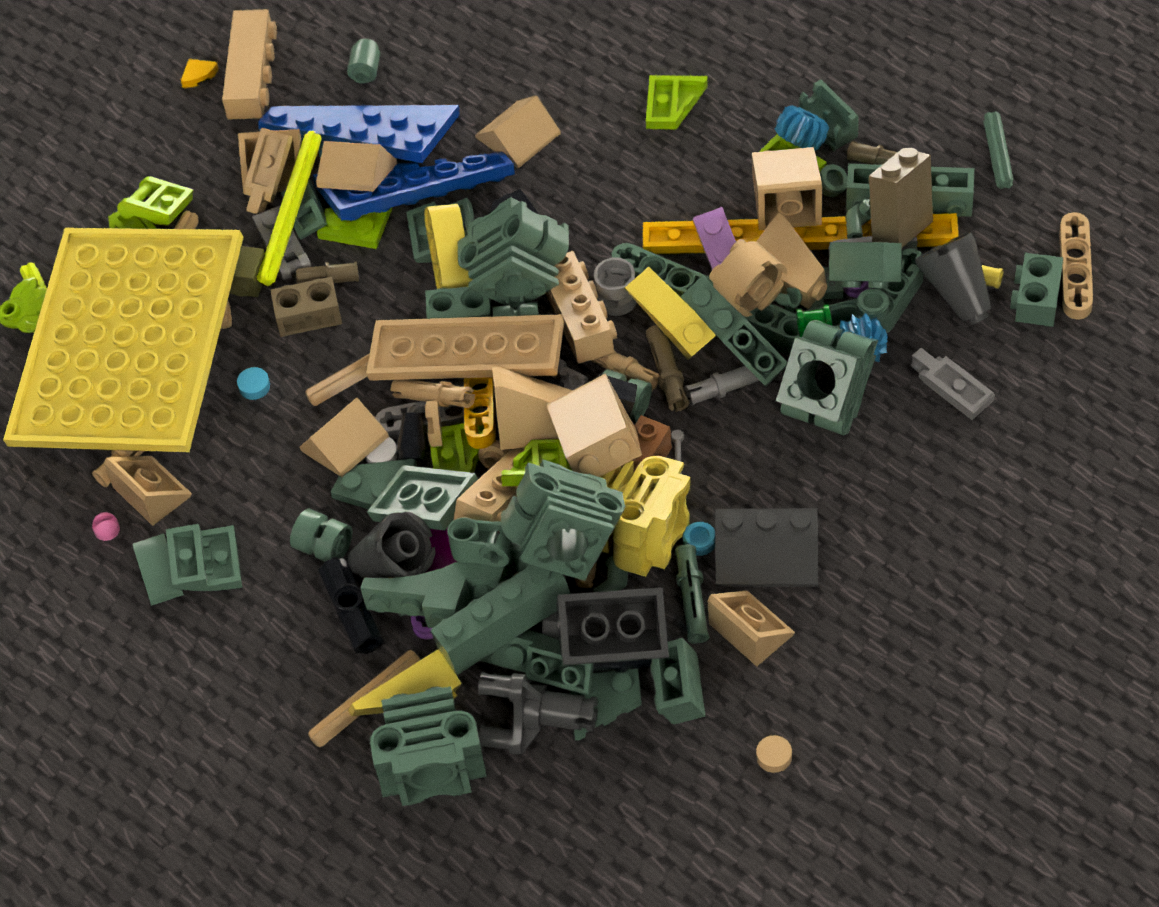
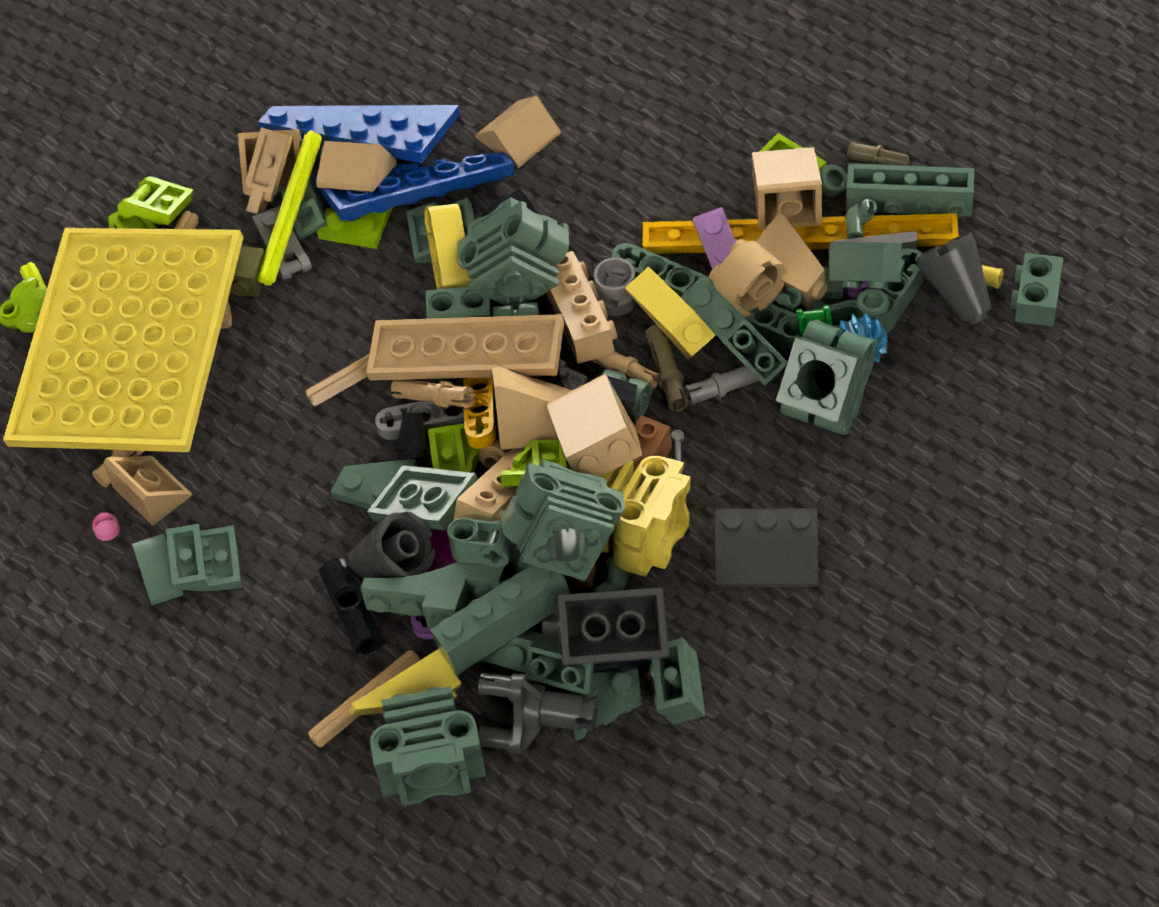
yellow tile [181,59,219,88] -> none
tan brick [222,10,277,119] -> none
medium azure tile [237,367,270,400] -> none
dark tan brick [270,277,342,337] -> none
sand green wheel [290,508,353,562] -> none
dark tan axle [296,262,359,284] -> none
tan slope [299,398,389,477] -> none
sand green brick [347,39,381,83] -> none
white tile [365,437,398,464] -> none
tan tile [425,401,443,447] -> none
lime wing [646,75,708,130] -> none
sand green pin [675,544,709,644] -> none
medium azure tile [683,522,715,556] -> none
tan slope [707,590,795,666] -> none
tan tile [756,735,792,773] -> none
dark azure gear [775,105,830,151] -> none
sand green hinge [799,79,858,151] -> none
dark tan brick [869,148,933,247] -> none
light grey hinge [911,348,995,420] -> none
sand green axle [984,111,1013,189] -> none
tan beam [1059,212,1093,320] -> none

